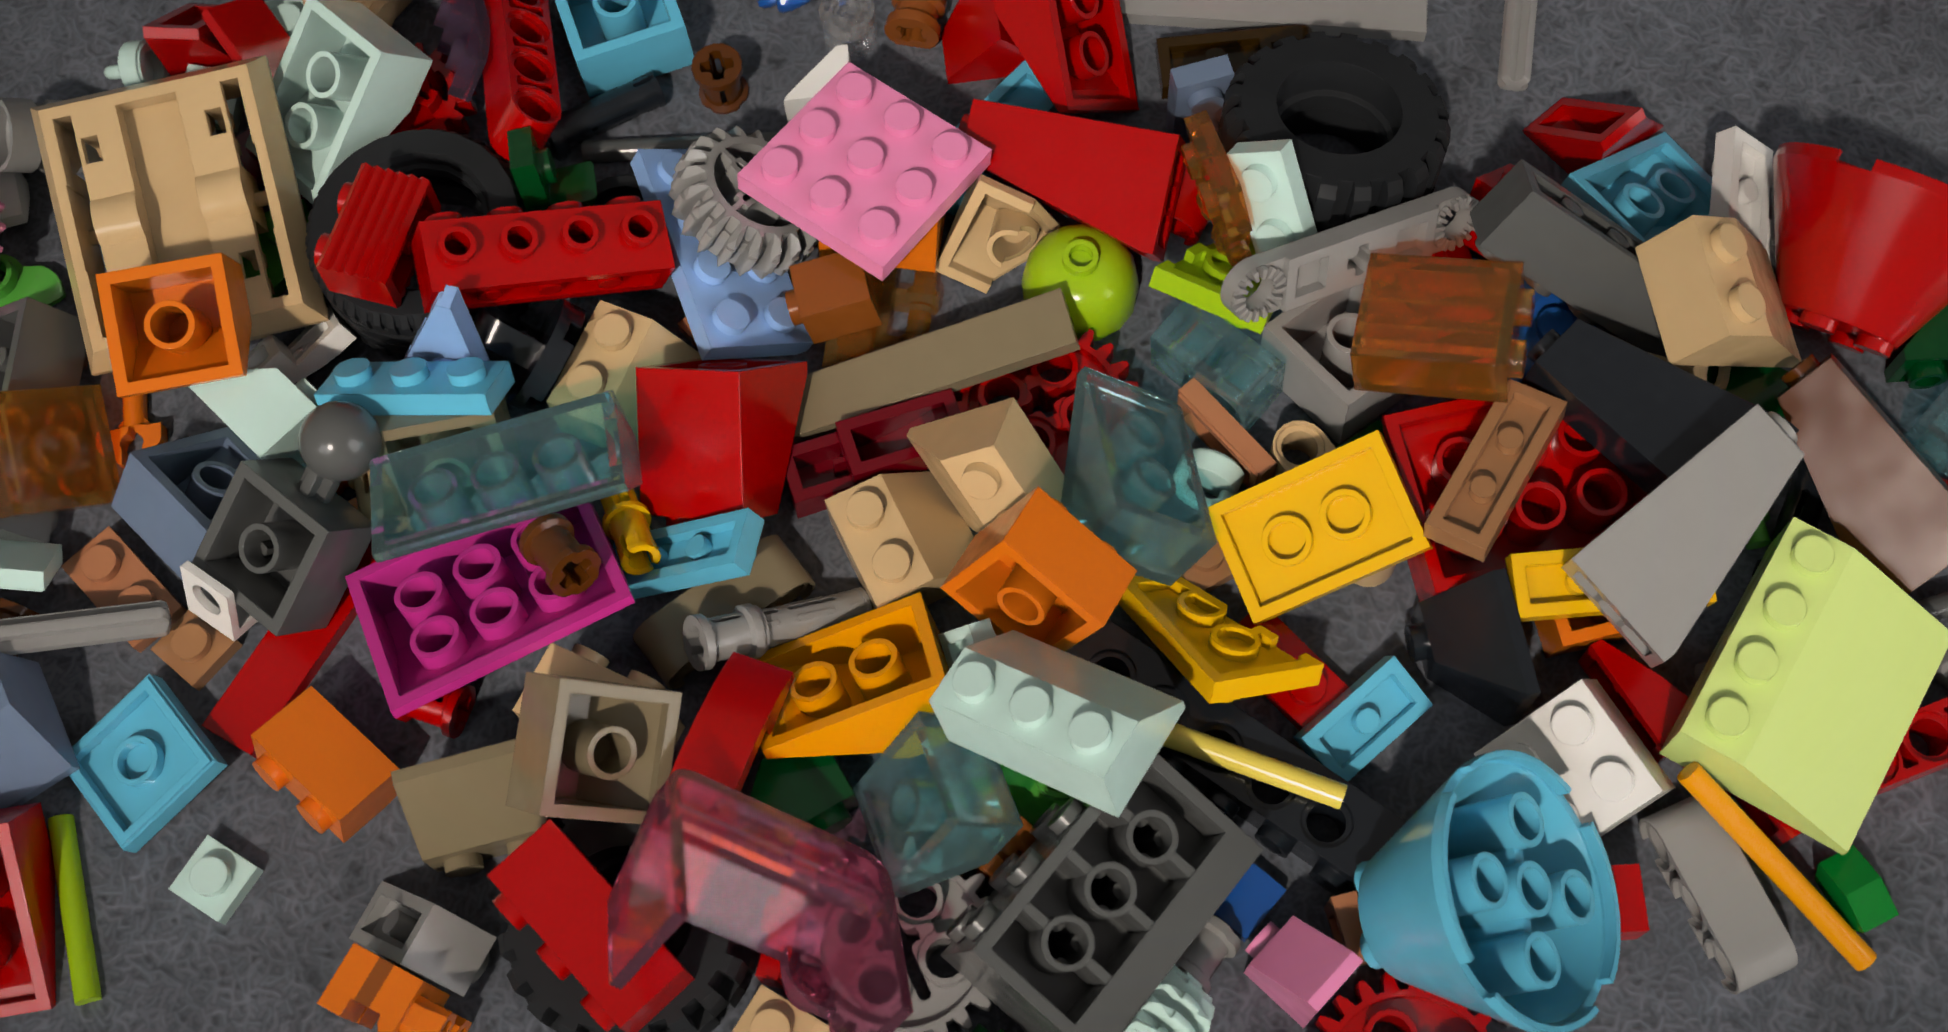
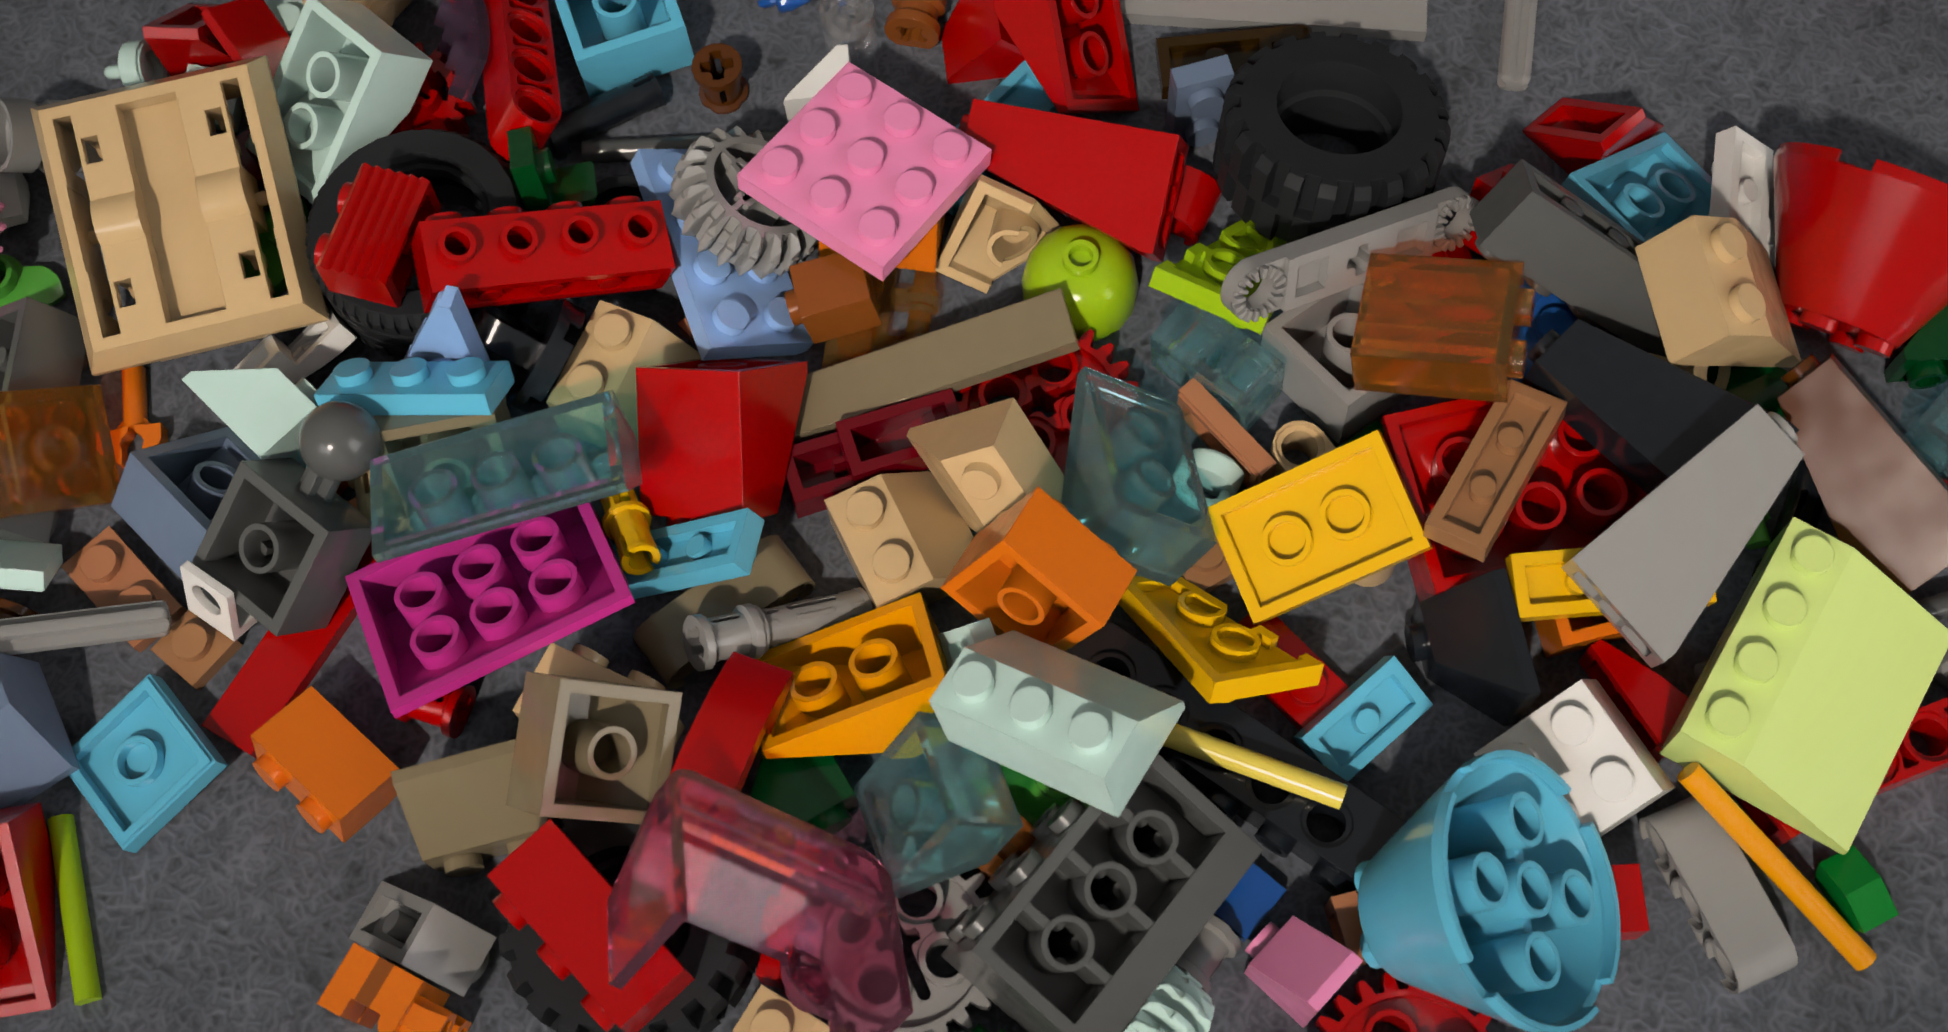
orange slope [95,252,252,398] -> none
light aqua plate [168,835,264,925] -> none
reddish brown bush [519,513,601,597] -> none
clear orange plate [1180,110,1253,267] -> none
light aqua plate [1227,139,1318,254] -> none

